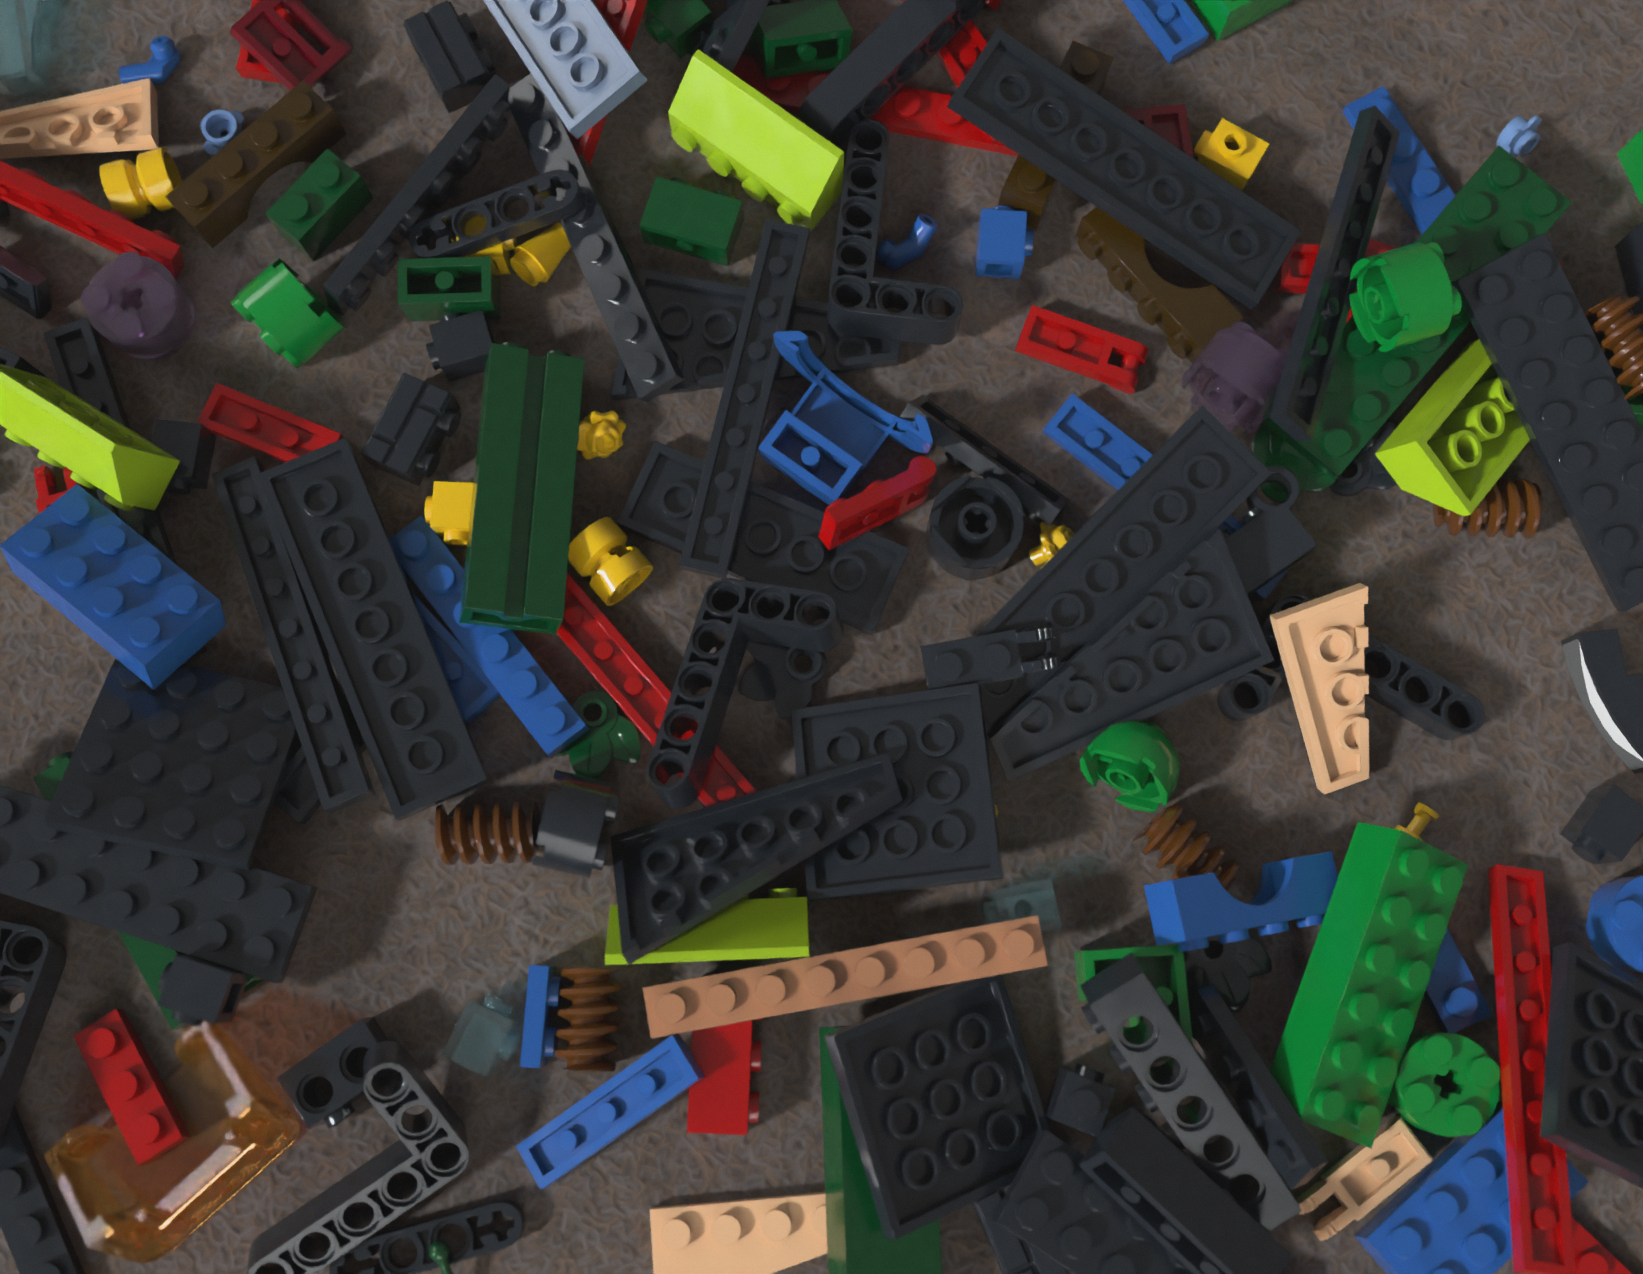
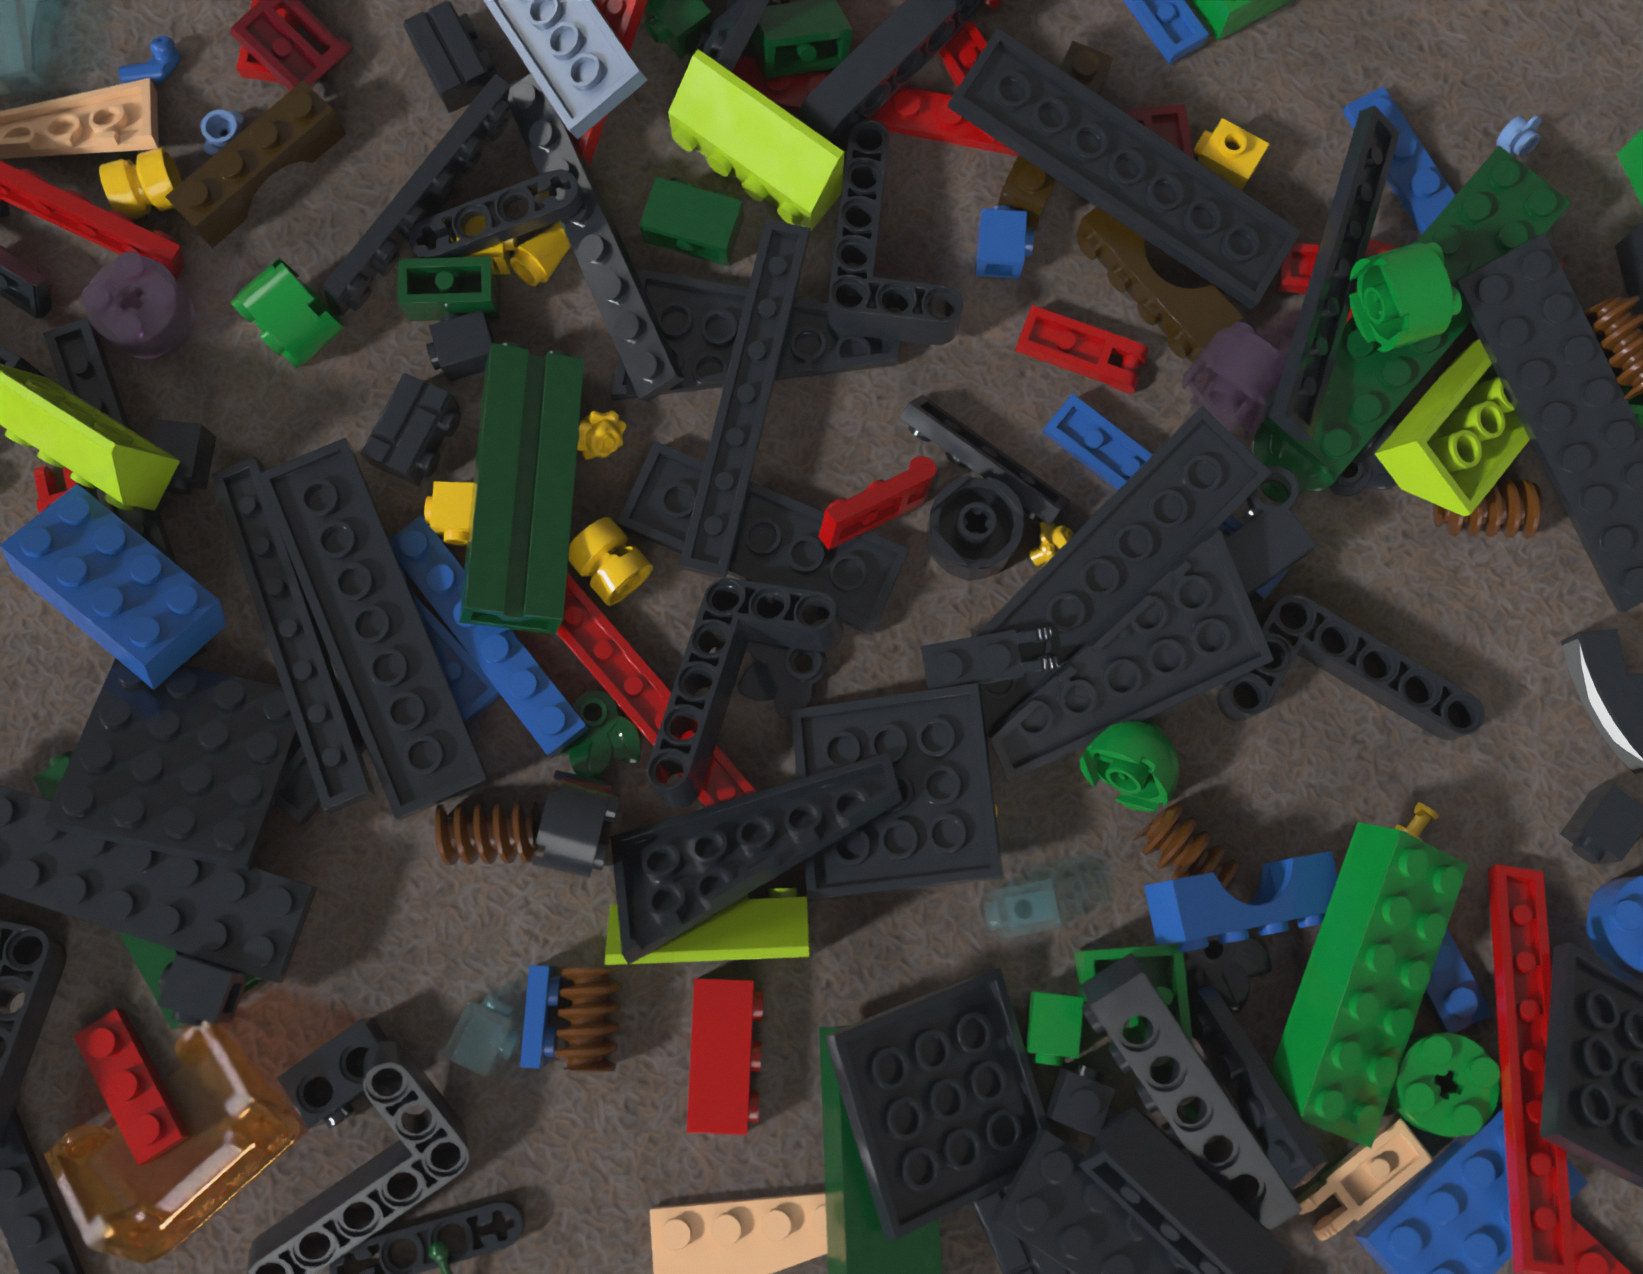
red plate [196,383,344,463] -> none
dark green brick [265,149,373,262] -> none
blue plate [516,1033,705,1190] -> none
nougat plate [643,915,1048,1038] -> none
blue piece [758,331,933,506] -> none
blue arm [876,214,938,270] -> none
light nougat wing [1269,583,1369,794] -> none
none -> green brick [1024,991,1084,1066]

